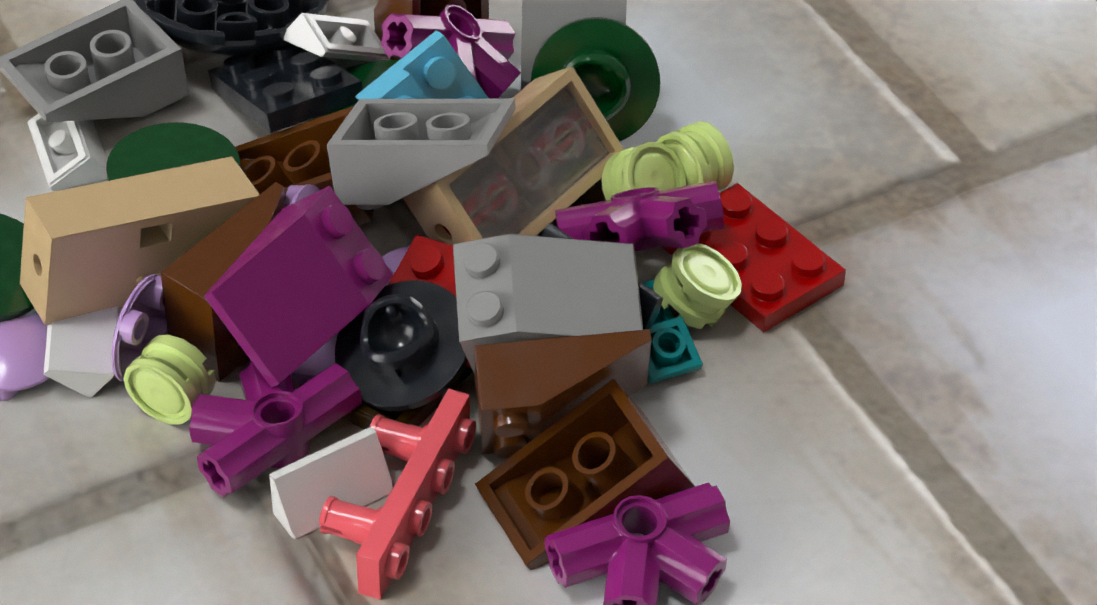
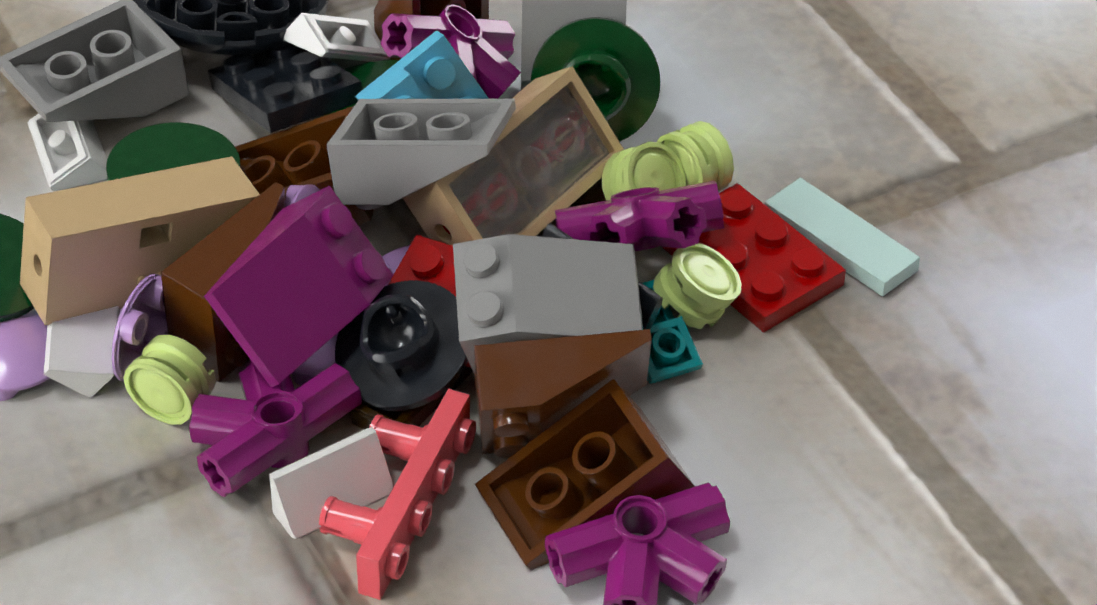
none -> light aqua tile [764,177,920,297]

